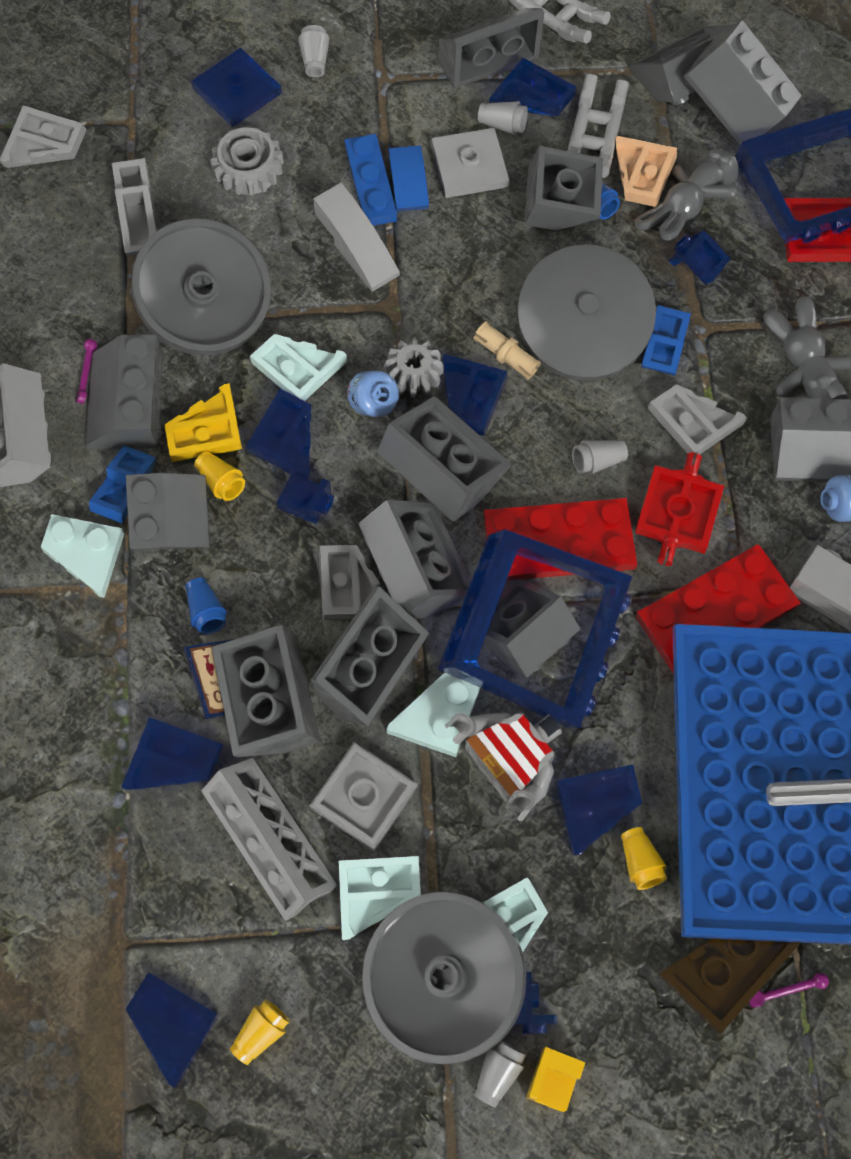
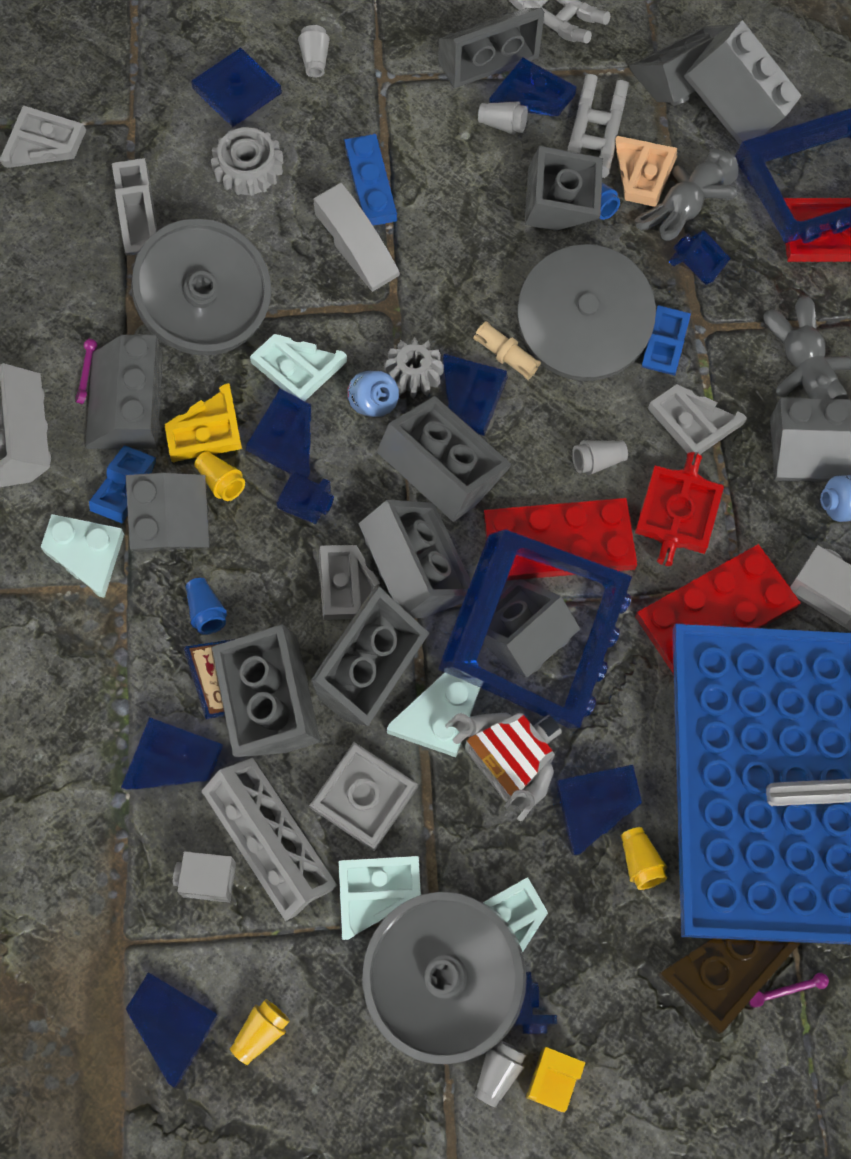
blue slope [388,145,429,212] -> none
light grey plate [431,128,509,198] -> none
none -> light grey brick [173,852,236,903]

